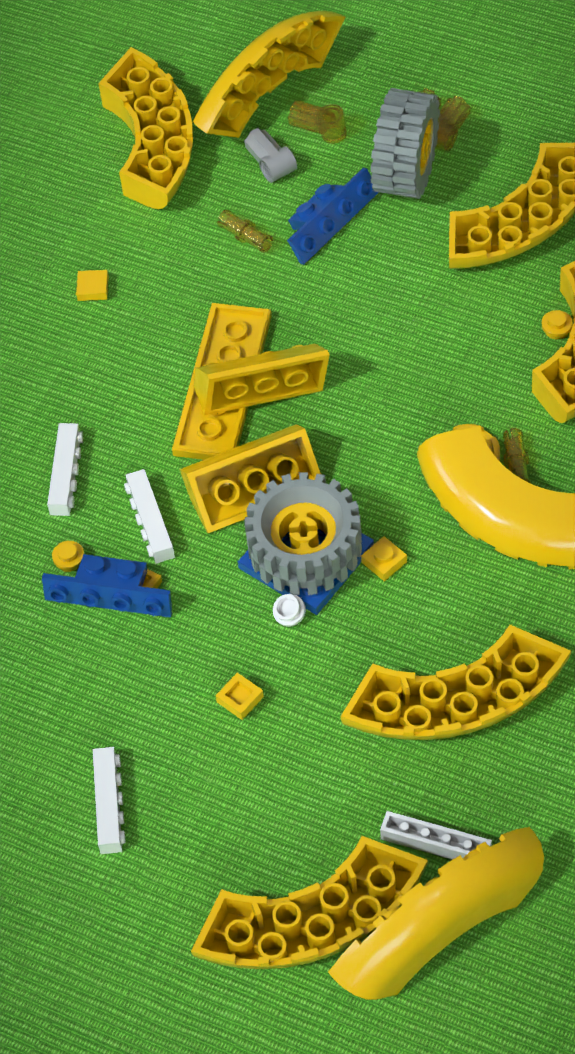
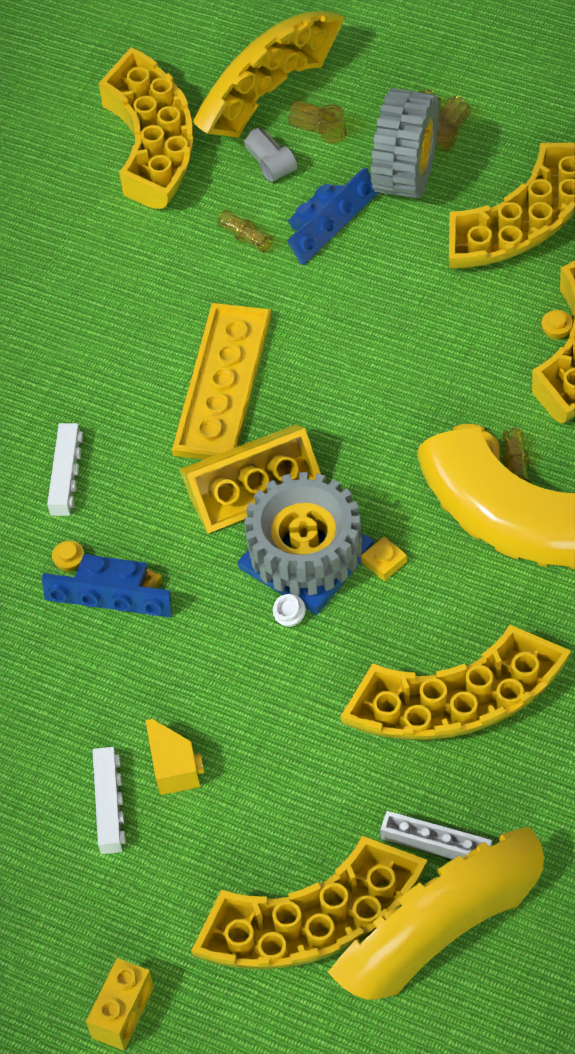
yellow tile [76,270,109,301] -> none
white piece [124,469,175,564] -> none
yellow slope [194,343,330,416] -> none
yellow plate [216,673,264,720] -> none
none -> yellow brick [86,958,154,1051]
none -> yellow slope [145,719,204,795]

